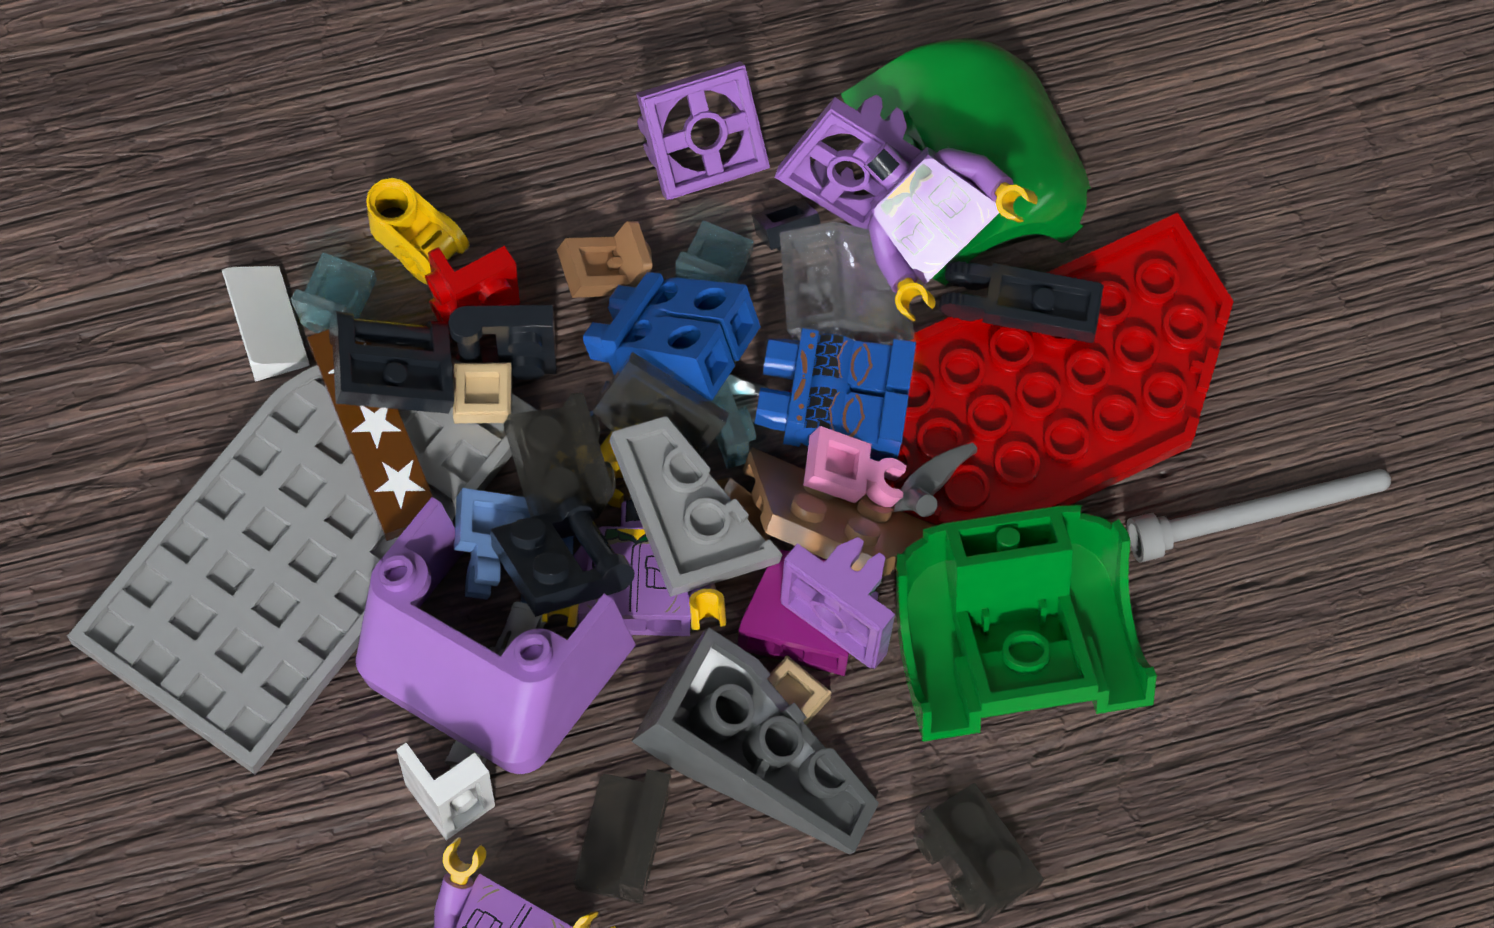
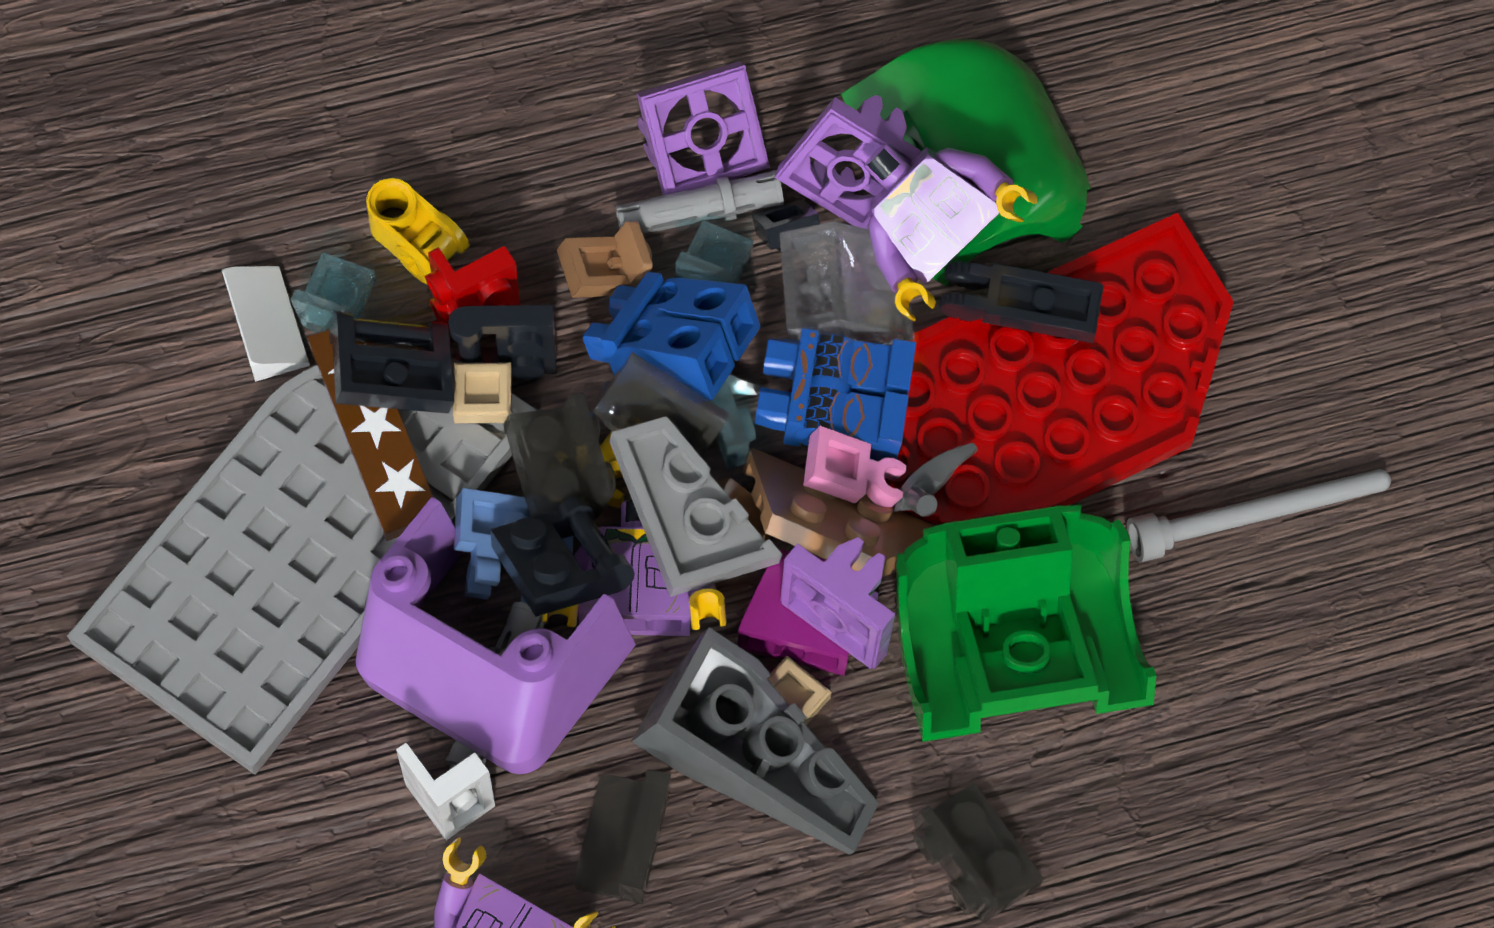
none -> light grey pin [615,170,784,234]

